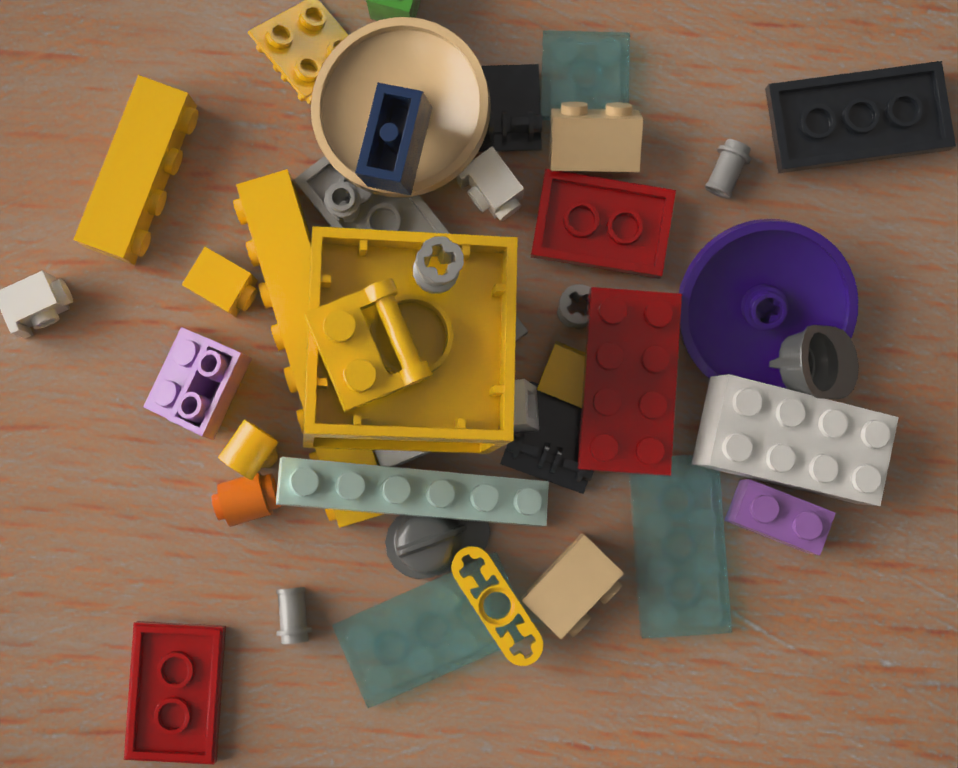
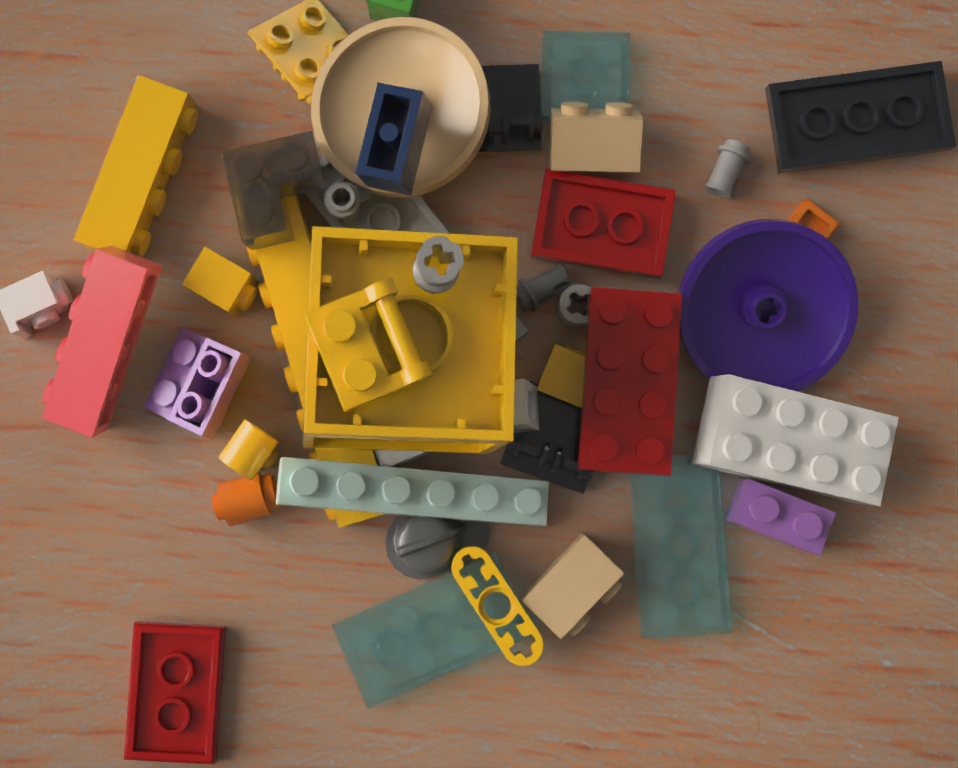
light grey pin [276,587,312,644] -> none
white brick [457,146,524,221] -> none
dark grey piece [769,325,859,399] -> none
none -> coral brick [42,246,162,438]
none -> clear smoke brick [222,131,328,251]
none -> dark grey pin [516,264,572,312]
none -> orange tile [788,197,841,240]

